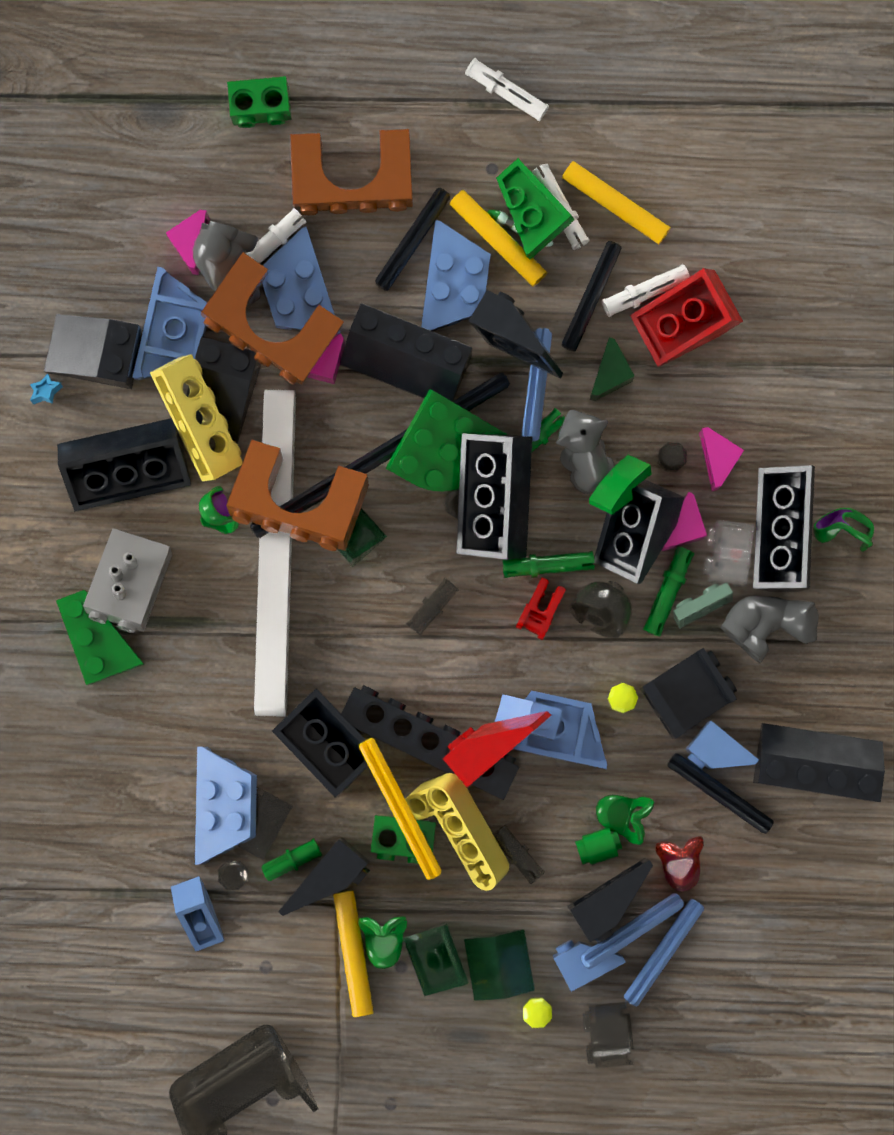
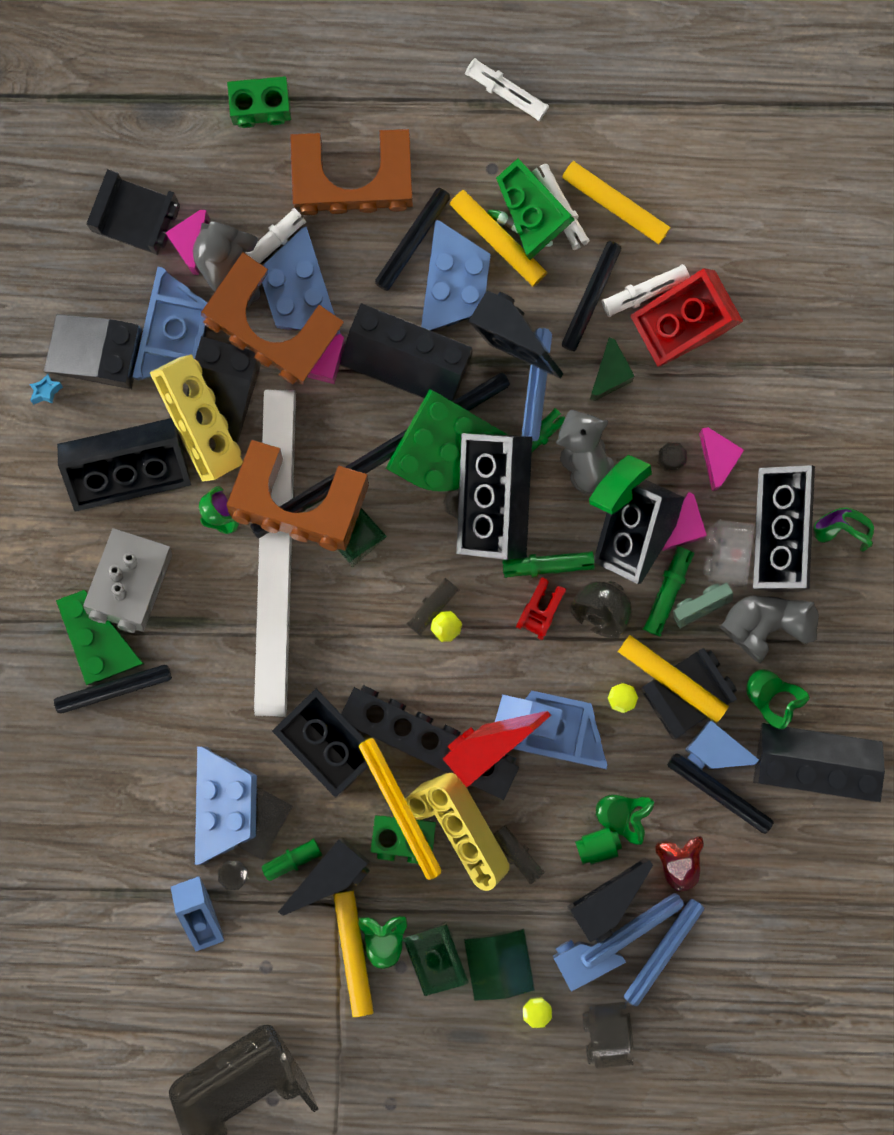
none -> black axle [54,665,172,714]
none -> black panel [86,169,180,255]
none -> neon yellow tile [430,611,462,642]
none -> yellow piece [617,635,729,723]
none -> green piece [746,669,810,729]

